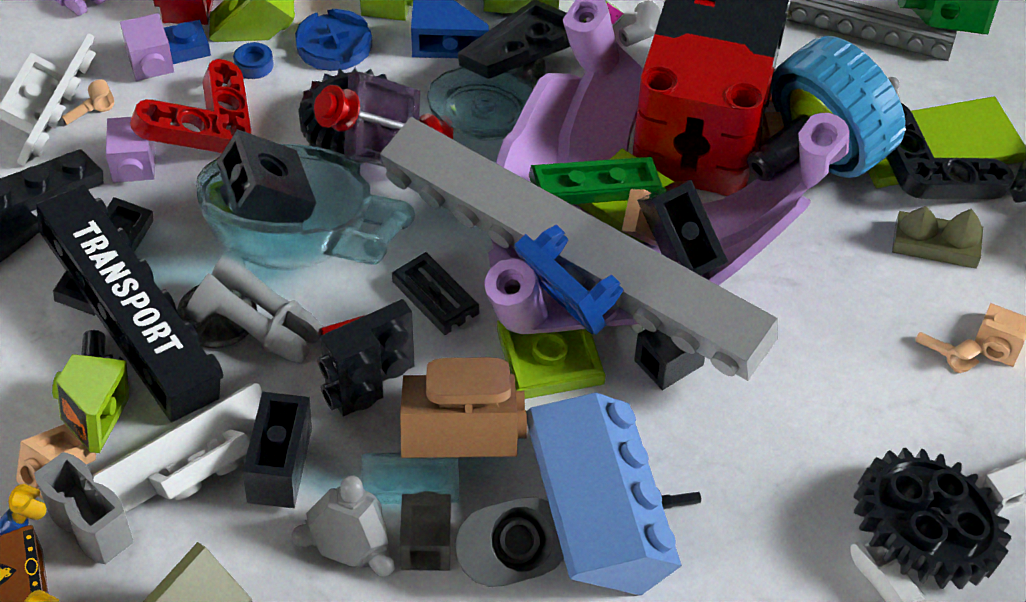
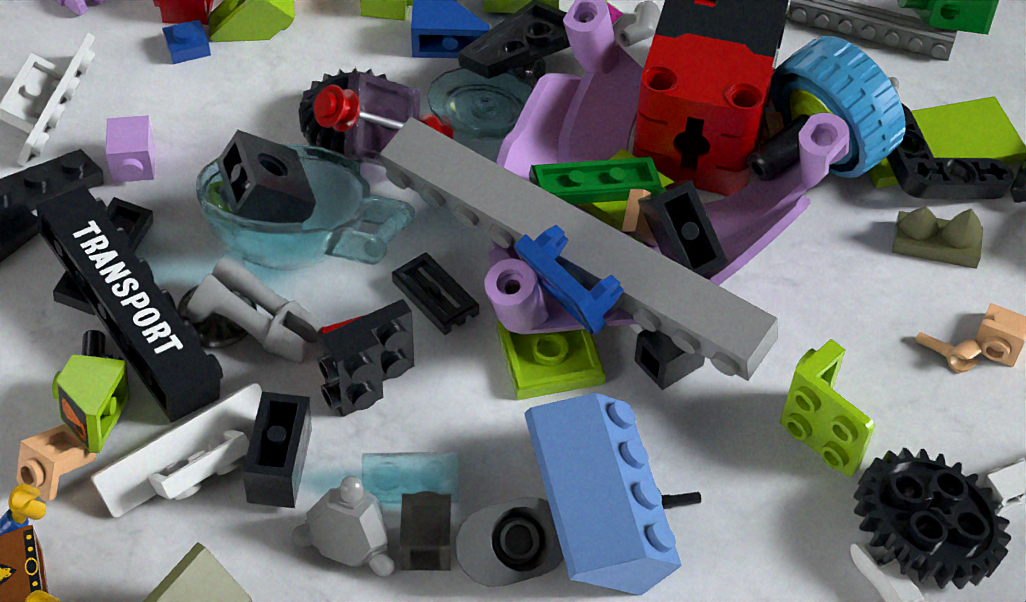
light grey brick [34,452,133,564] -> none
light nougat hand [61,79,114,125] -> none
lavender brick [120,13,174,81] -> none
red beam [130,59,251,153] -> none
blue tile [233,42,274,79] -> none
blue tile [295,9,372,71] -> none
medium nougat brick [400,357,527,458] -> none
none -> lime bracket [779,339,875,477]

